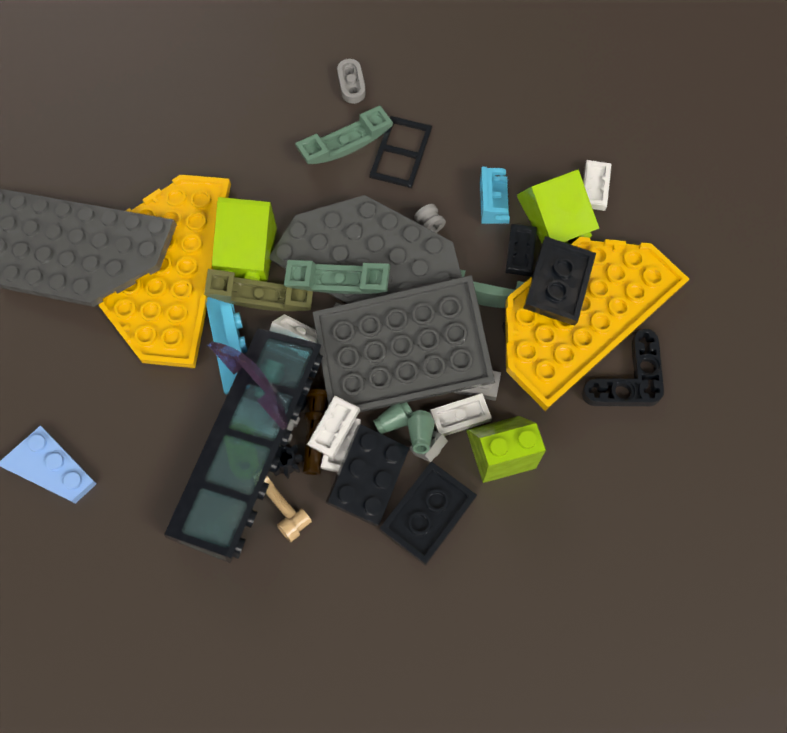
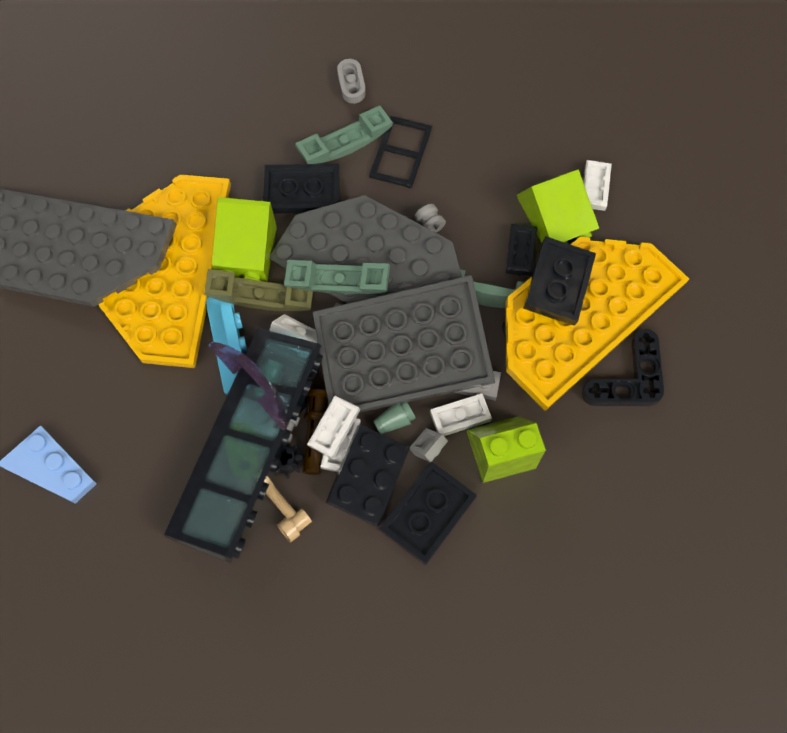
sand green cone [407,410,435,454] -> none
medium azure hinge [480,167,510,224] -> none
none -> black plate [263,164,340,213]

